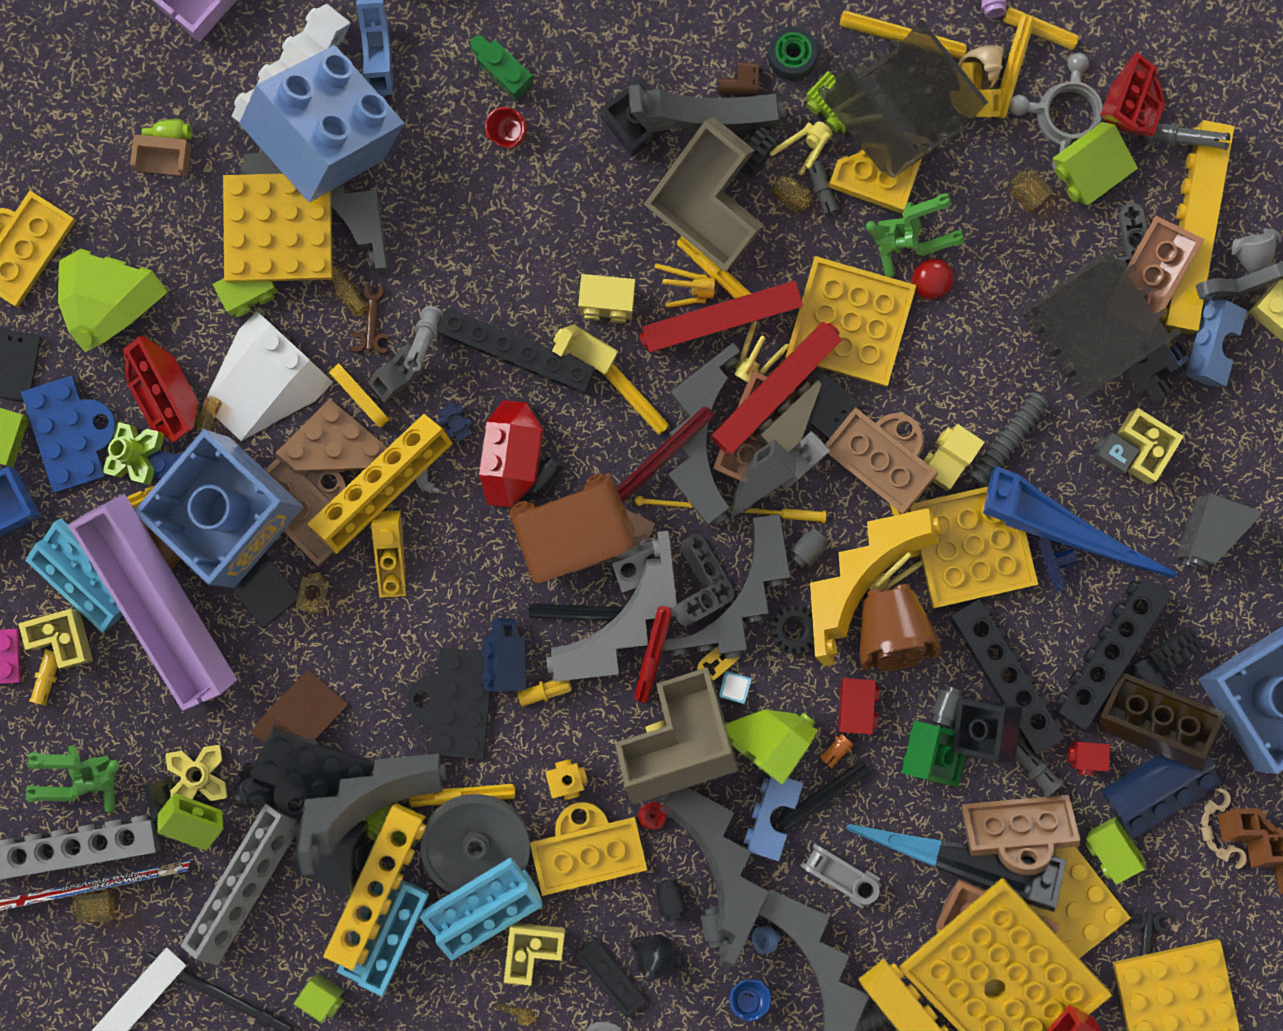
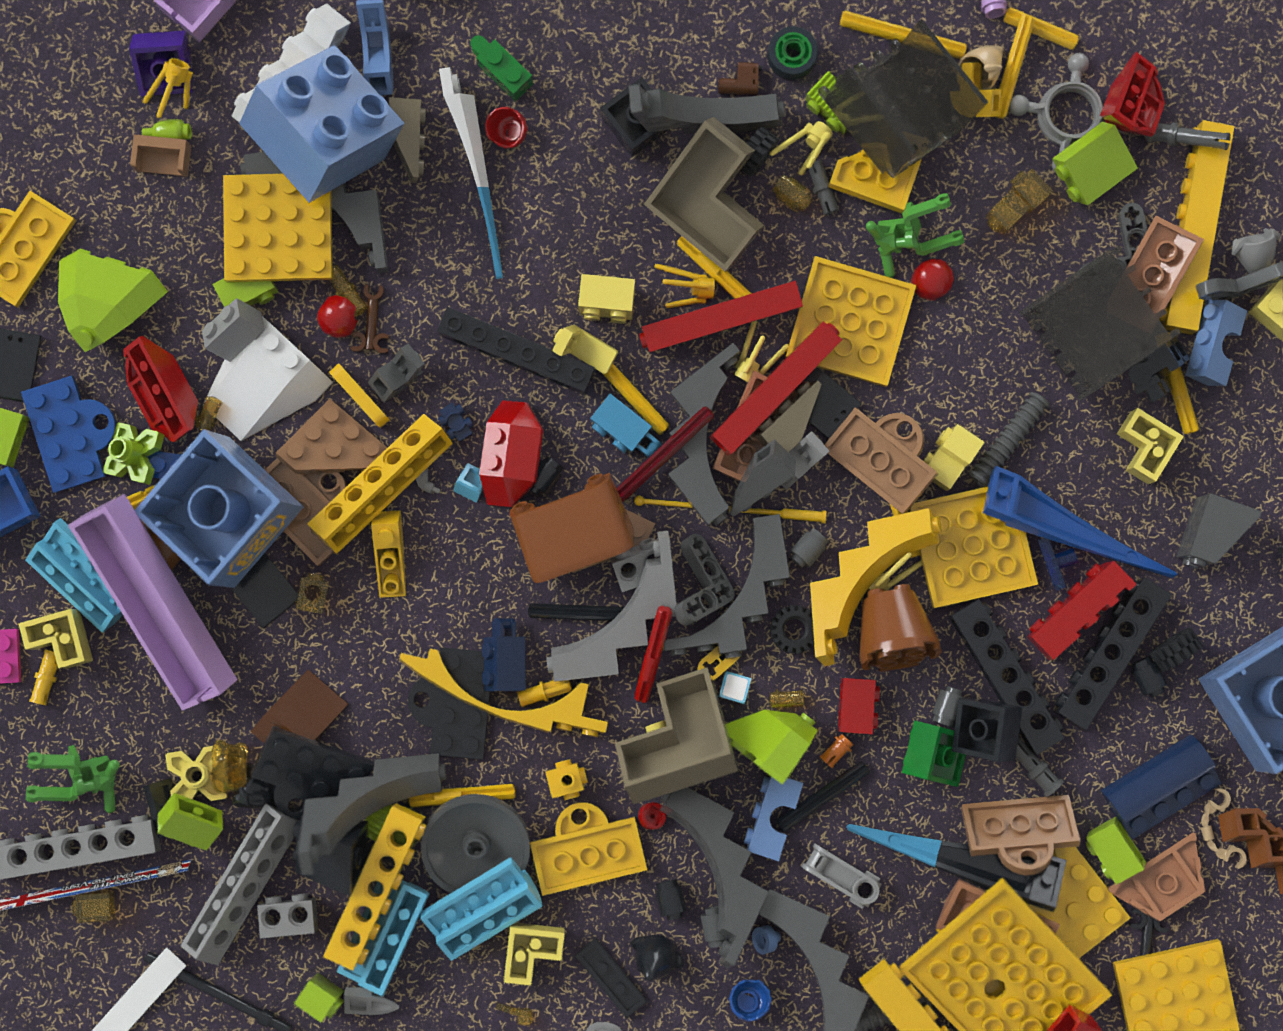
light grey pin [404,306,443,371] -> none
red brick [1067,741,1110,776] -> none
dark grey brick [1093,432,1139,475] -> none
dark brown slope [1099,672,1226,772] -> none
none -> dark purple slope [129,30,192,96]
none -> yellow plant [143,58,193,118]
none -> light grey brick [202,298,264,362]
none -> clear yellow piece [211,740,248,794]
none -> light grey brick [257,893,318,938]
none -> red hair [317,295,358,338]
none -> light grey plate [344,987,399,1015]
none -> dark tan slope [388,97,426,183]
none -> yellow slope [399,649,608,737]
none -> white plate [439,67,503,279]
none -> medium azure slope [453,463,483,503]
none -> dark azure brick [590,394,662,458]
none -> clear yellow pin [769,689,804,710]
none -> clear yellow brick [985,189,1030,235]
none -> red wedge [1027,561,1137,660]
none -> nougat wing [1107,832,1205,922]
none -> yellow axle [1155,332,1199,434]

